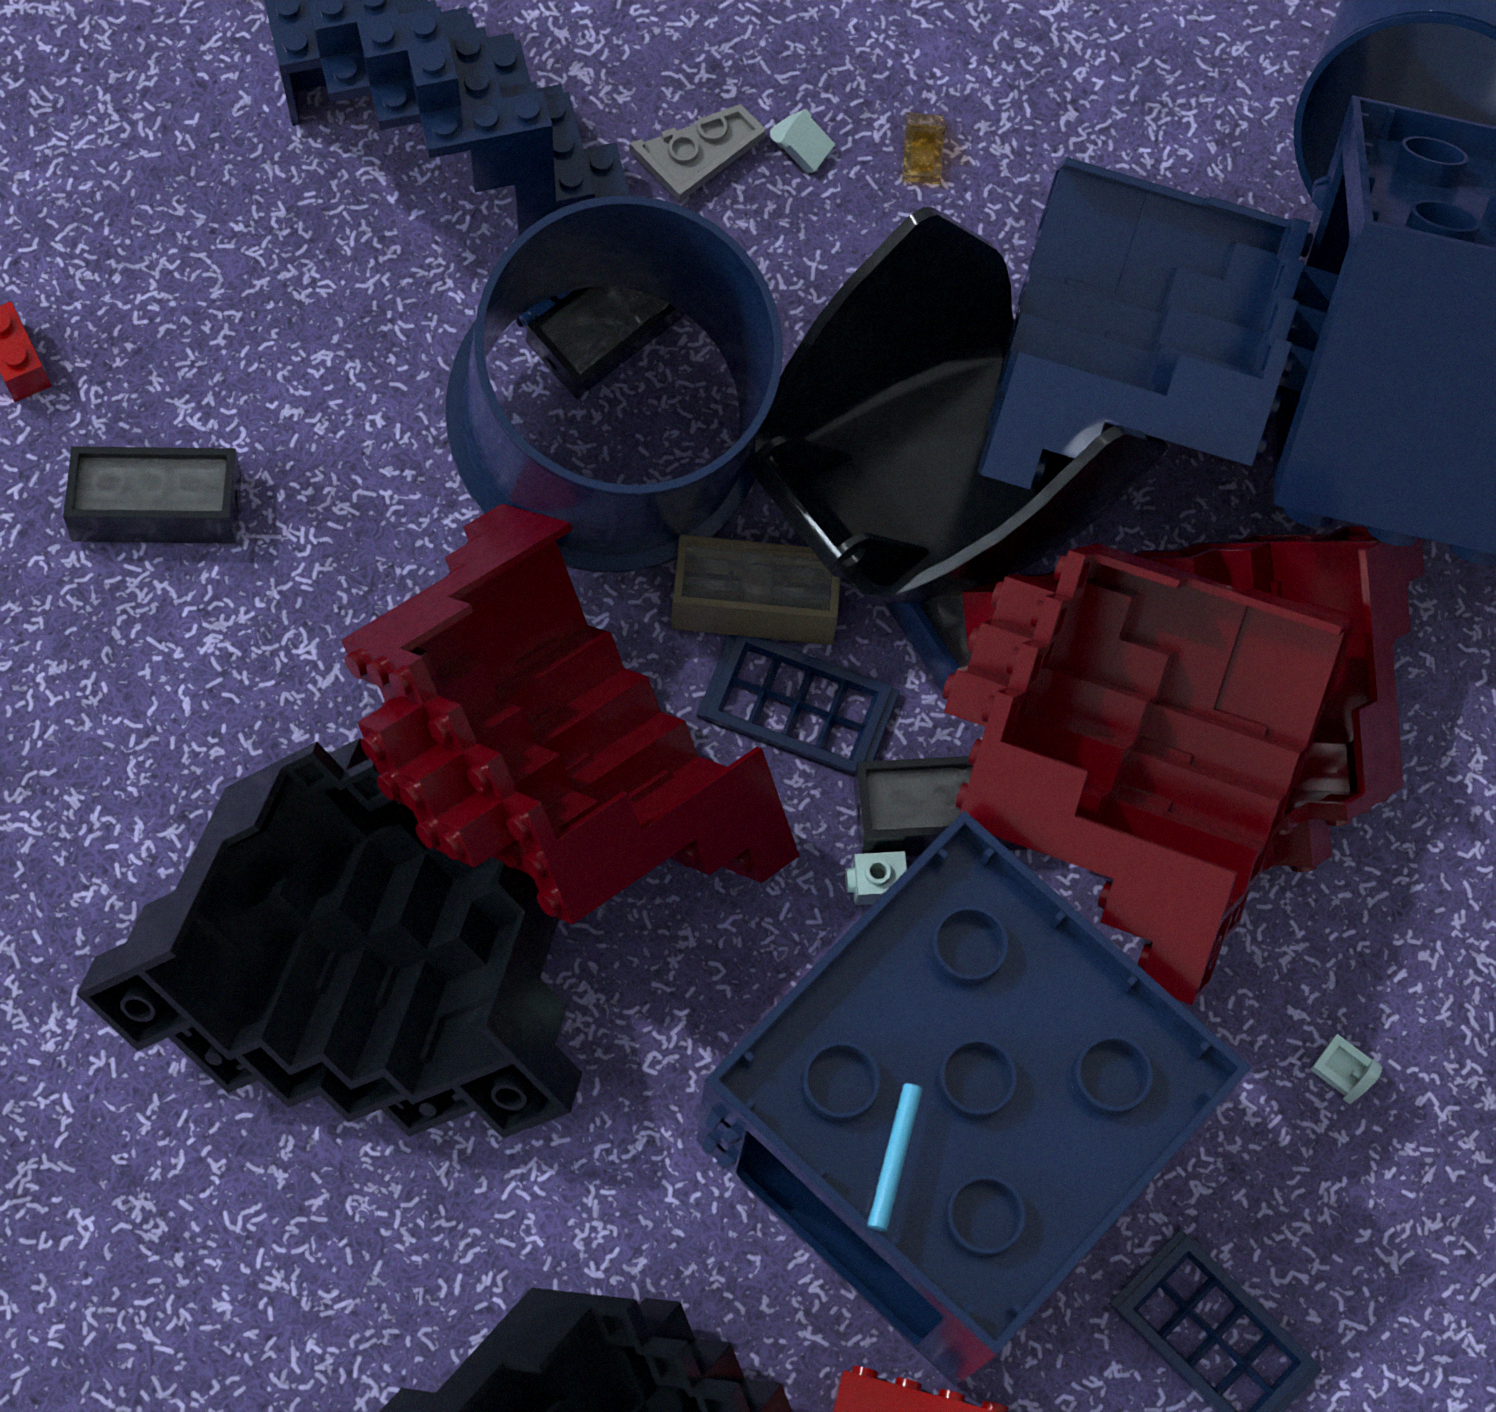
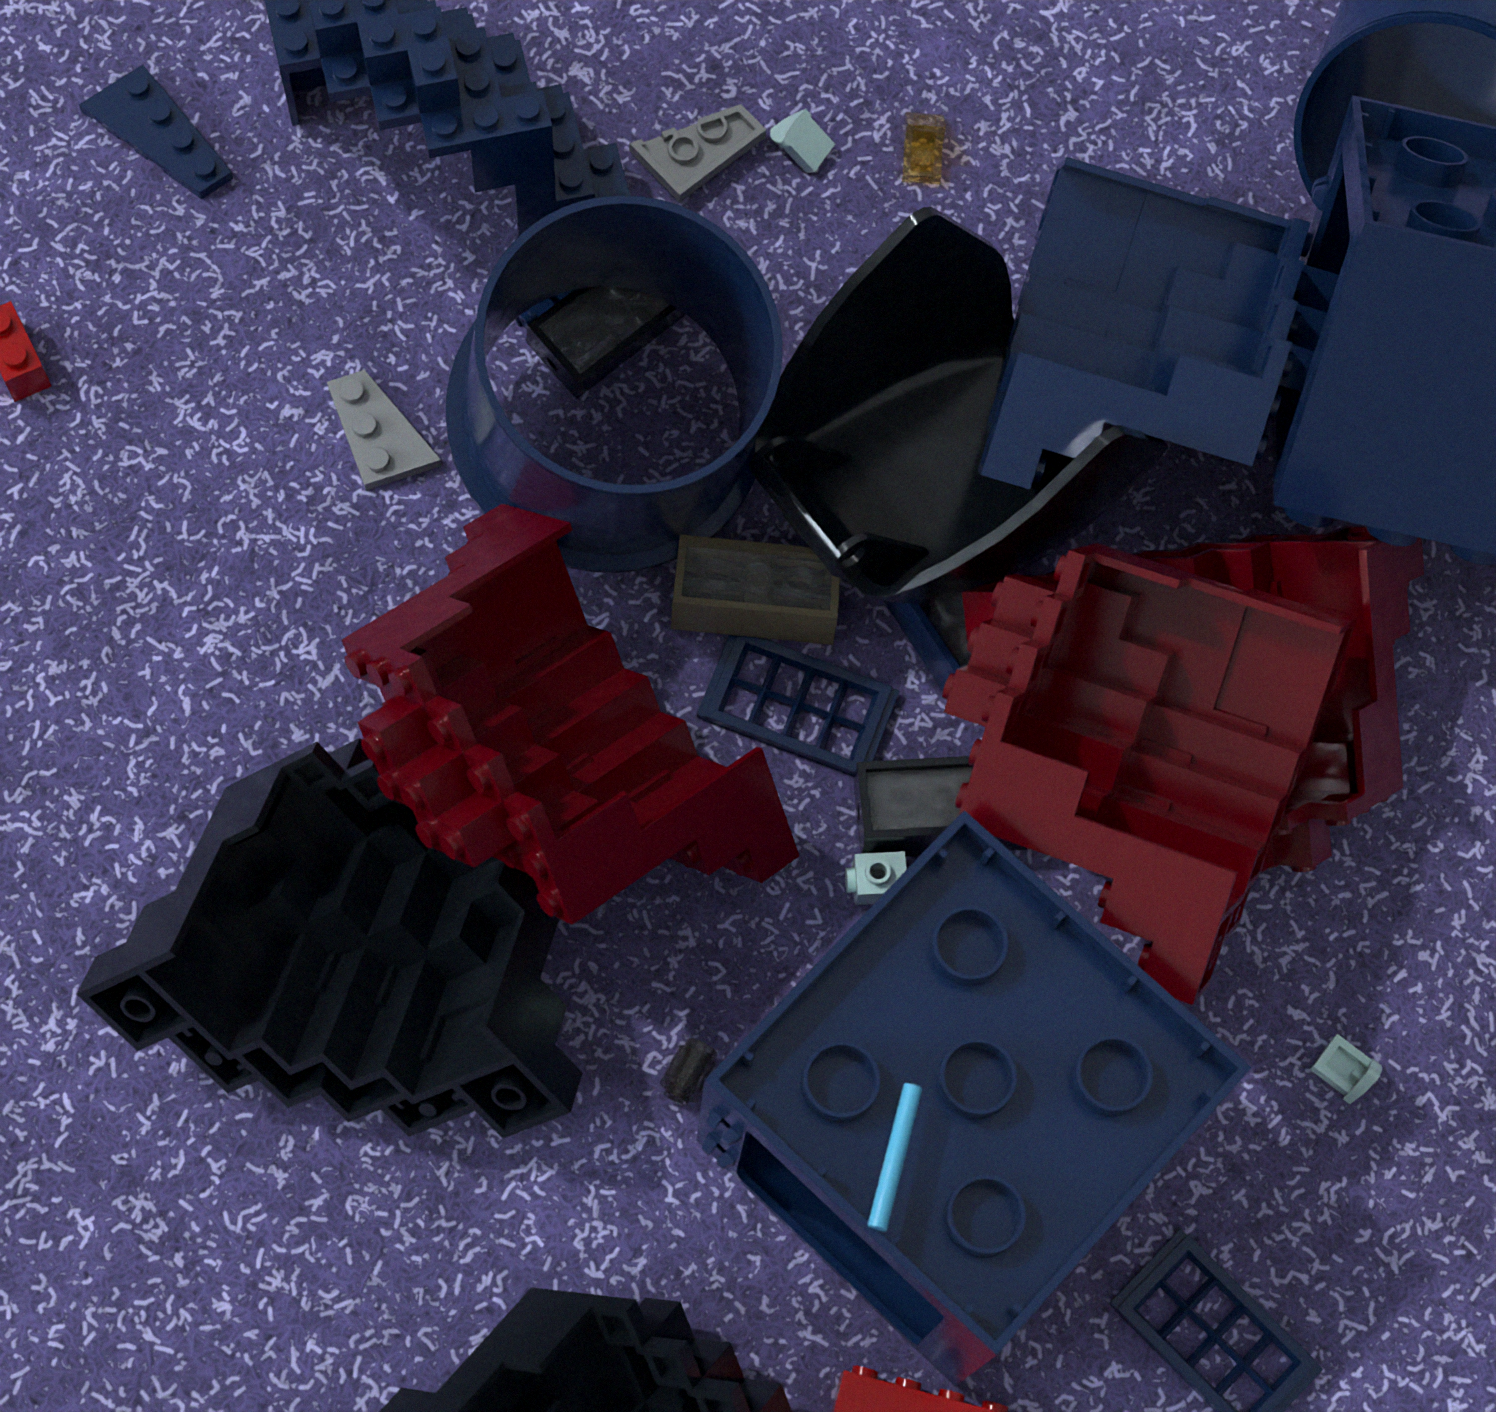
brick [63,446,242,543] -> none
none -> dark blue wing [79,64,233,199]
none -> light grey wing [327,370,442,491]
none -> clear smoke brick [660,1038,718,1106]

